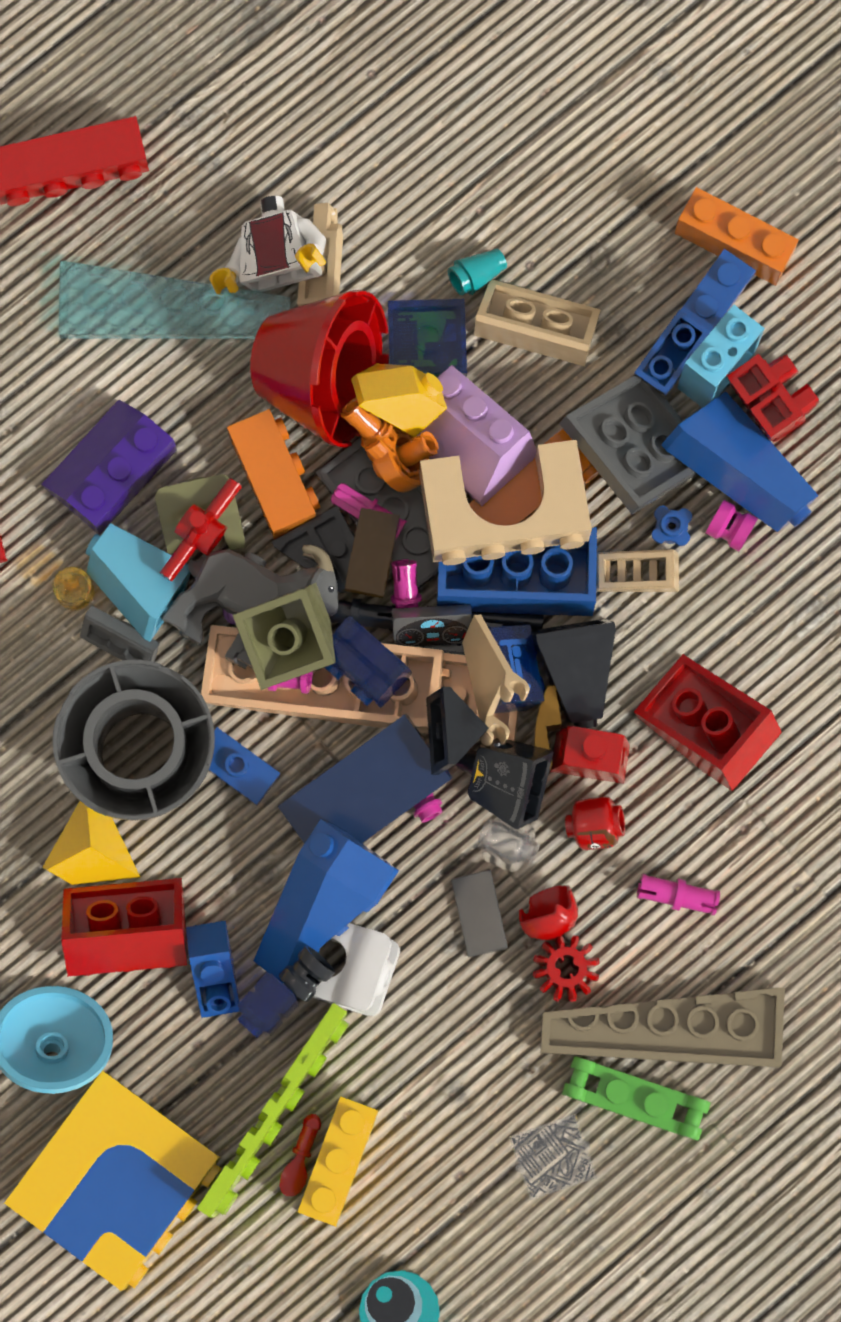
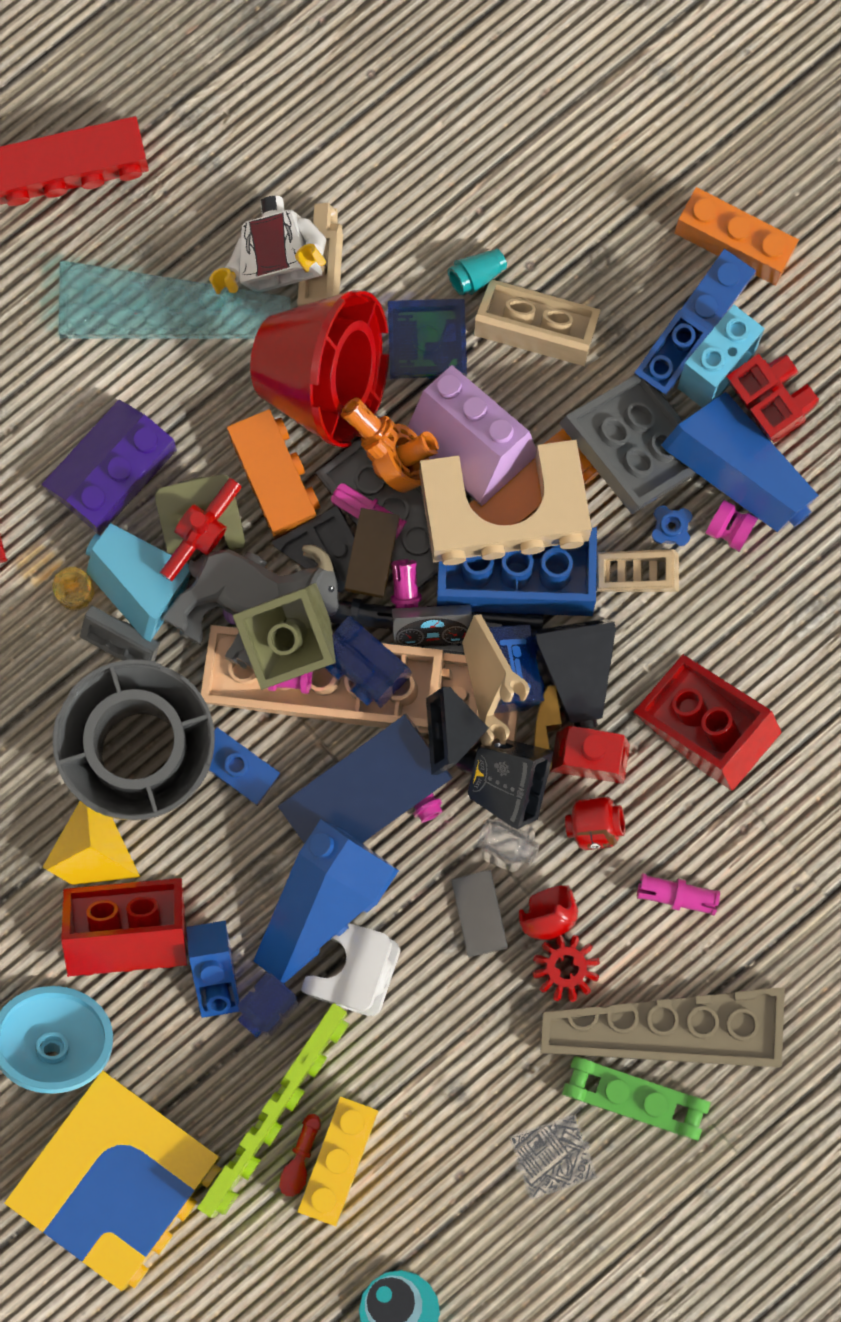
black wheel [279,945,335,1002] -> none
yellow slope [351,364,447,437] -> none

